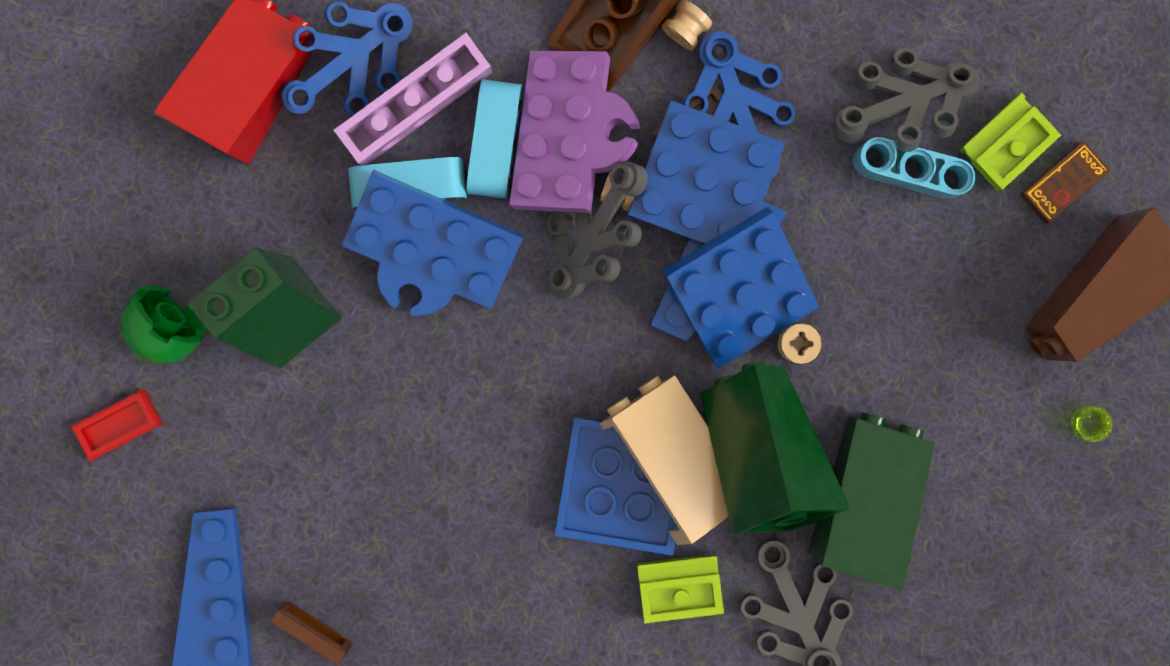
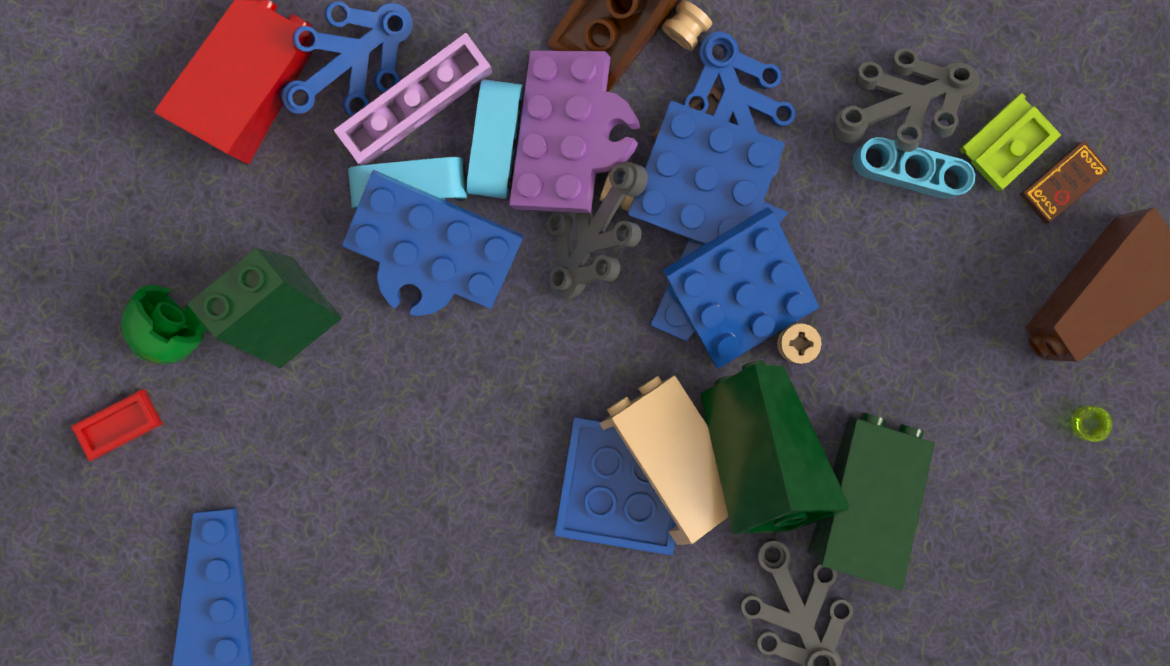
reddish brown tile [270,601,353,665] -> none
lime plate [637,553,724,623] -> none

